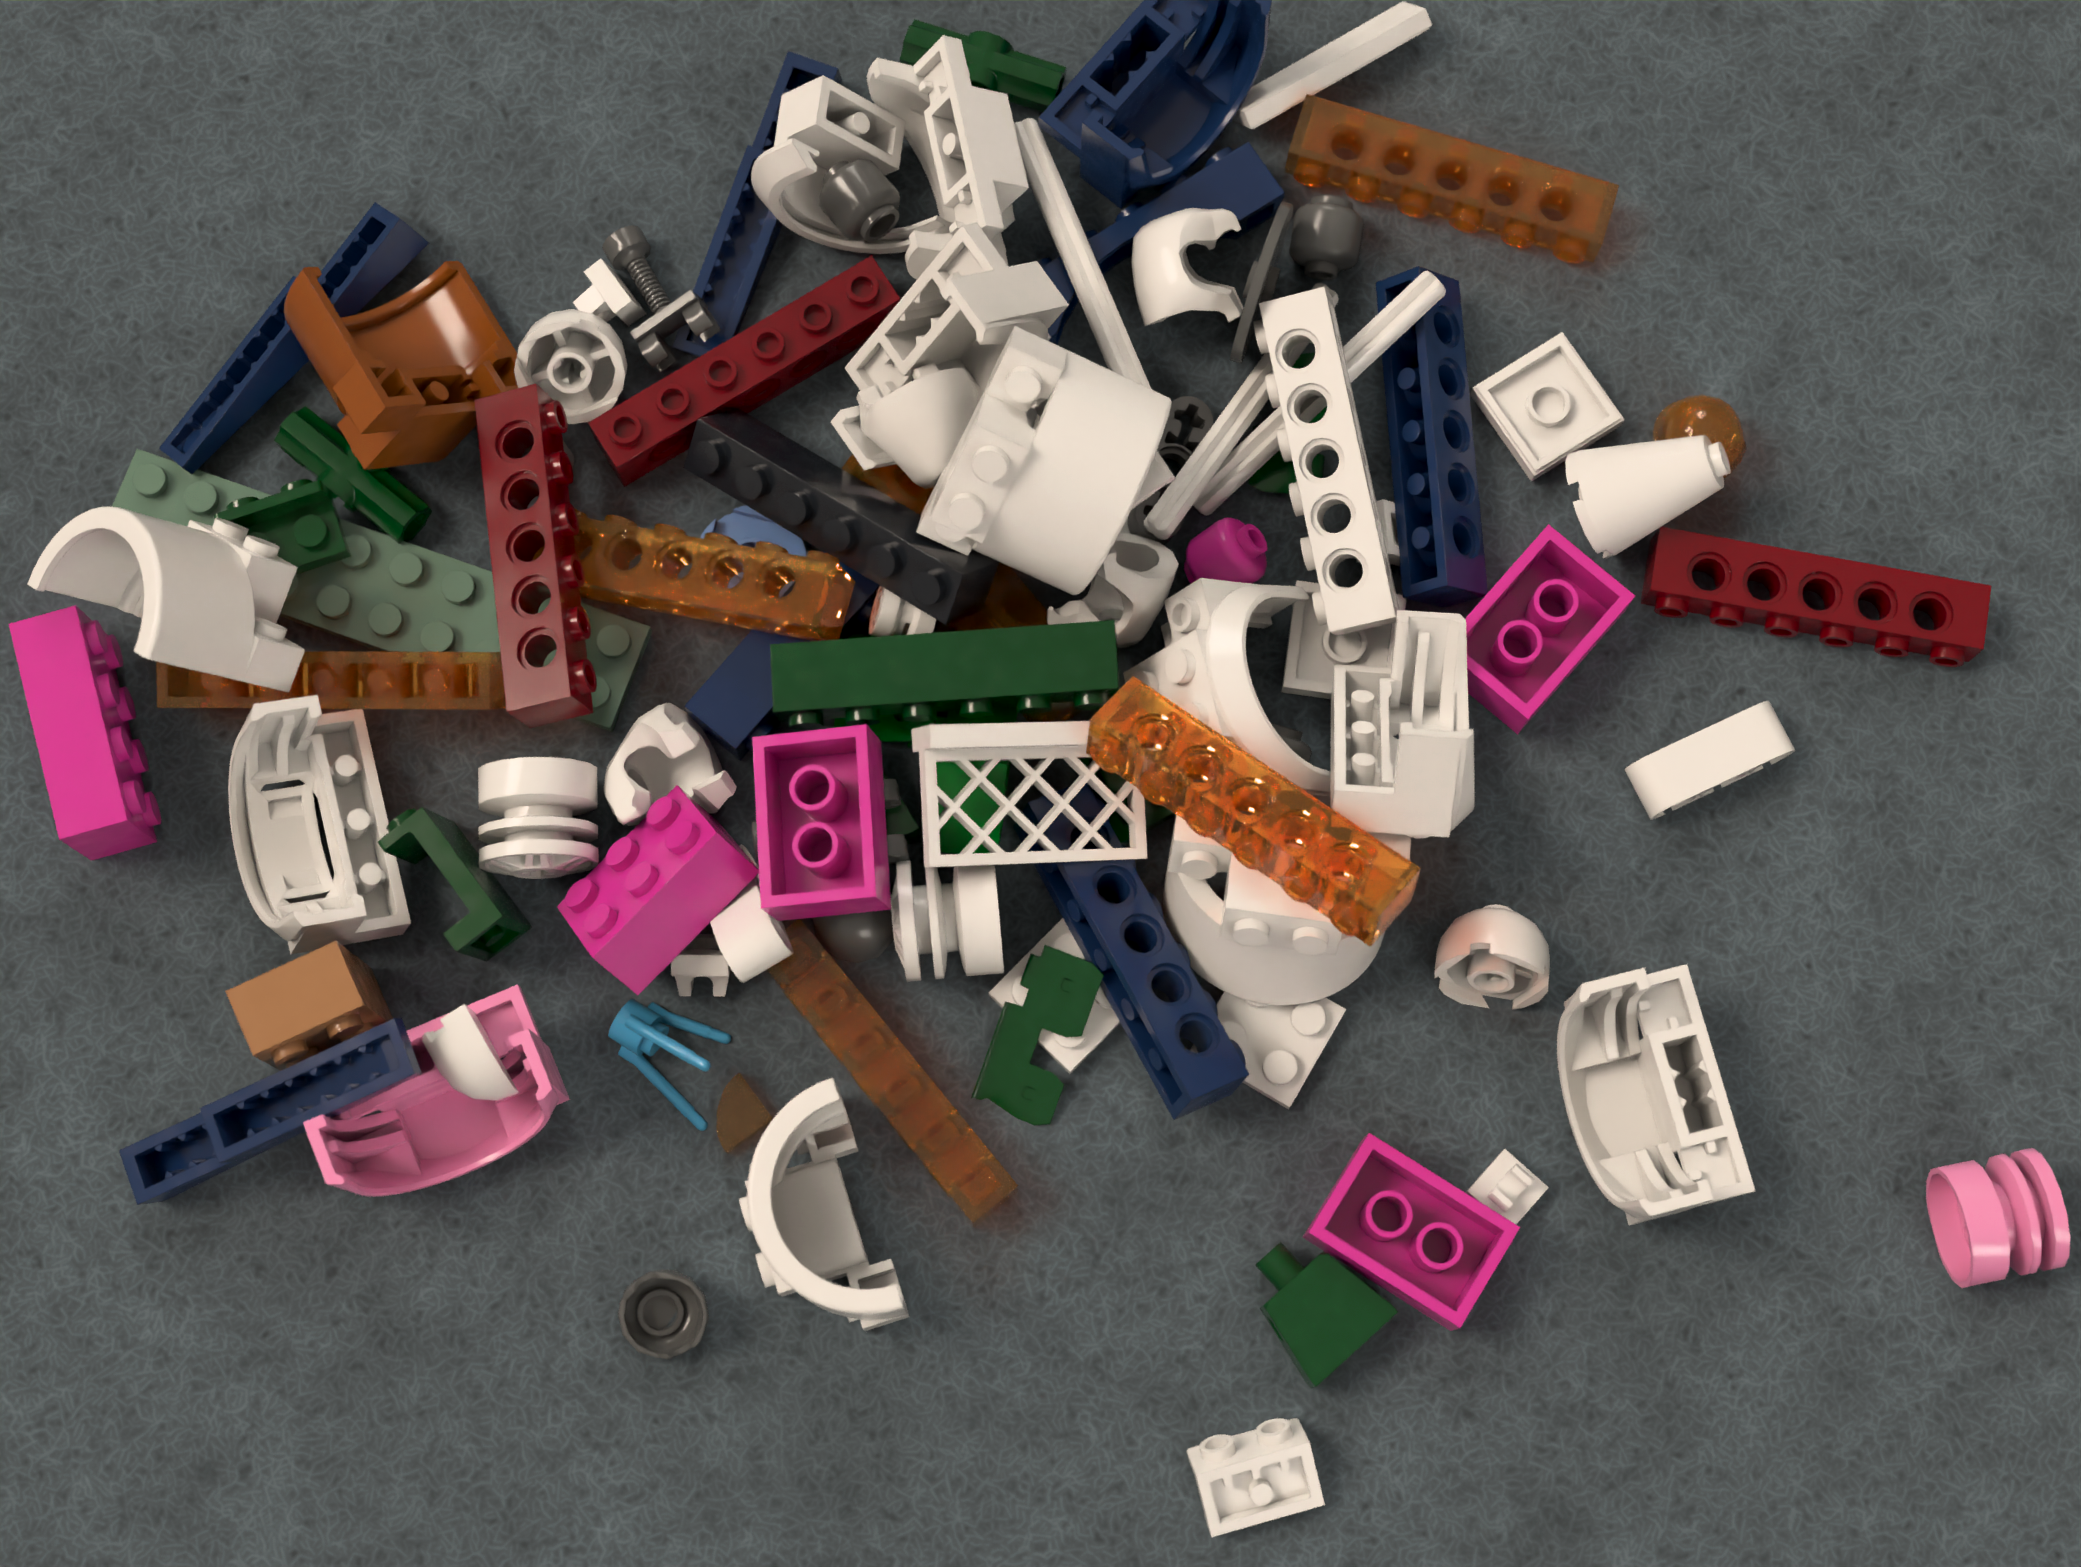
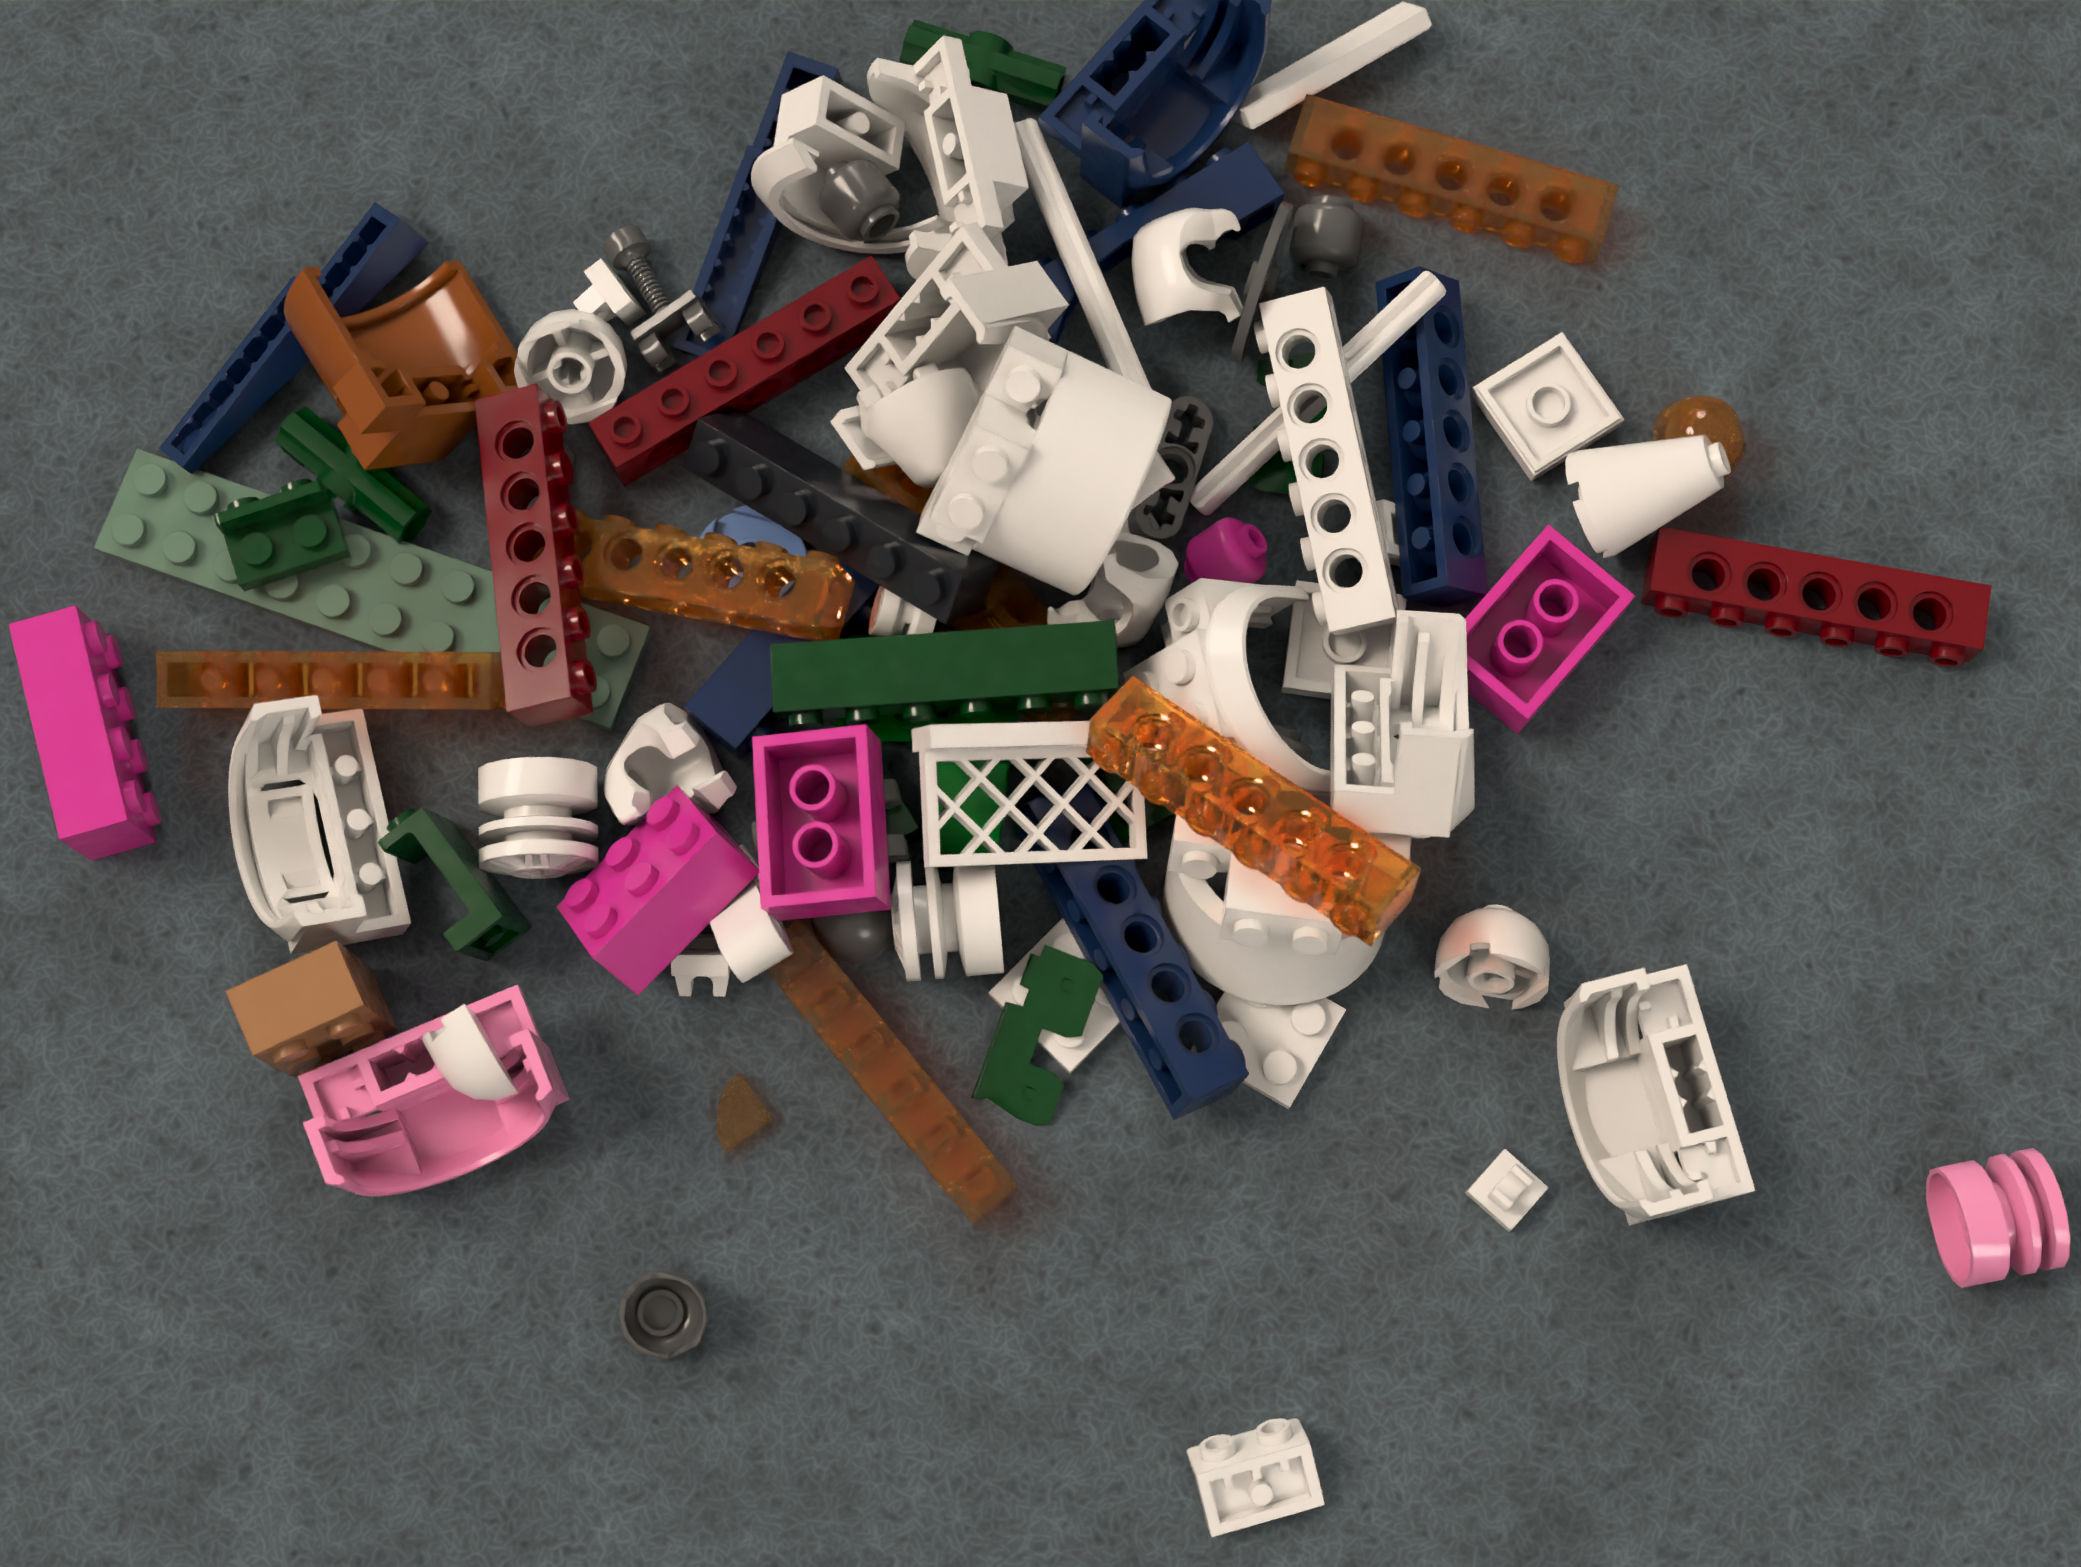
white piece [27,507,305,692] -> none
dark blue slope [119,1018,422,1205] -> none
dark azure plant [608,999,731,1131] -> none
white piece [739,1077,910,1331] -> none
white axle [1144,283,1339,540] -> none
dark green torso [1255,1242,1398,1388] -> none
dark pink brick [1302,1133,1520,1331] -> none
white beam [1625,701,1795,820] -> none

